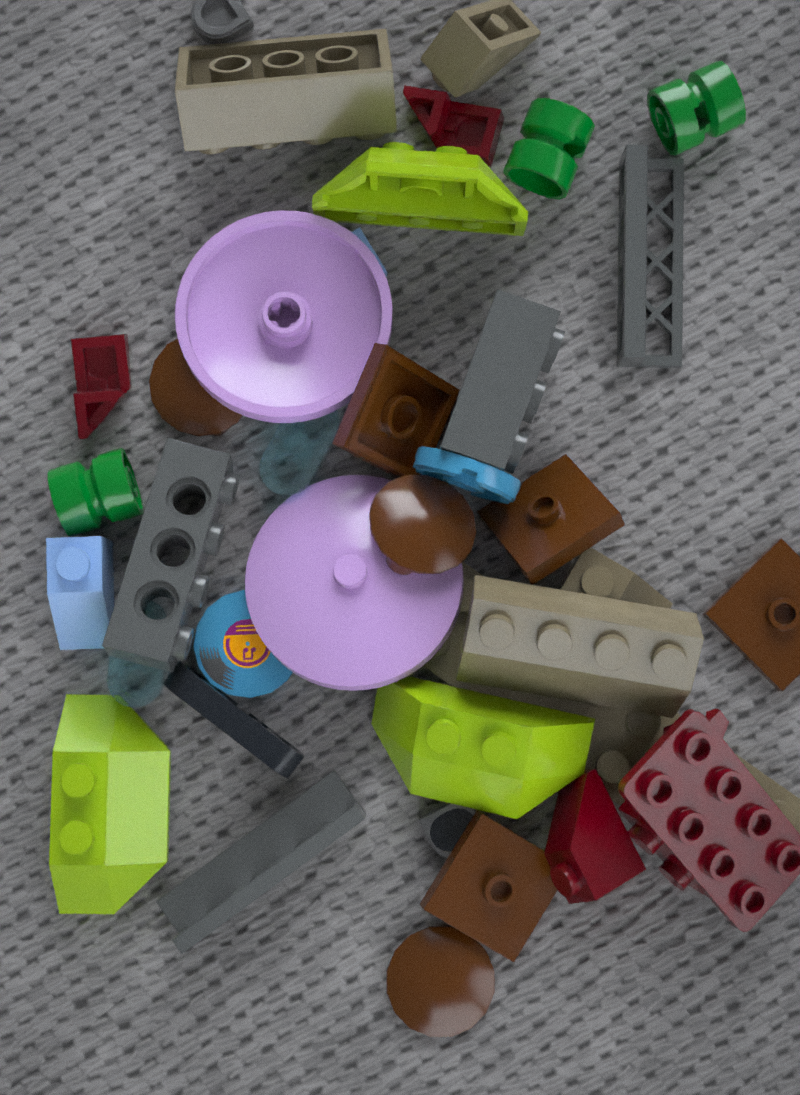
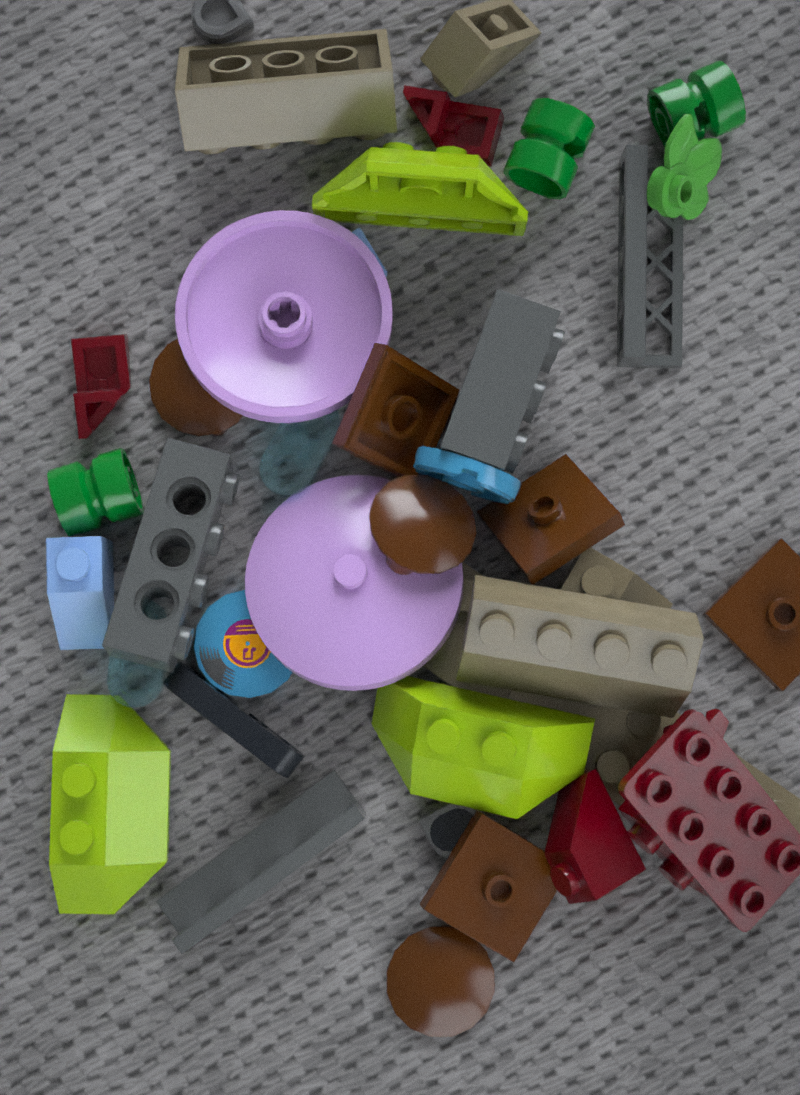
none -> bright green plate [647,114,722,220]

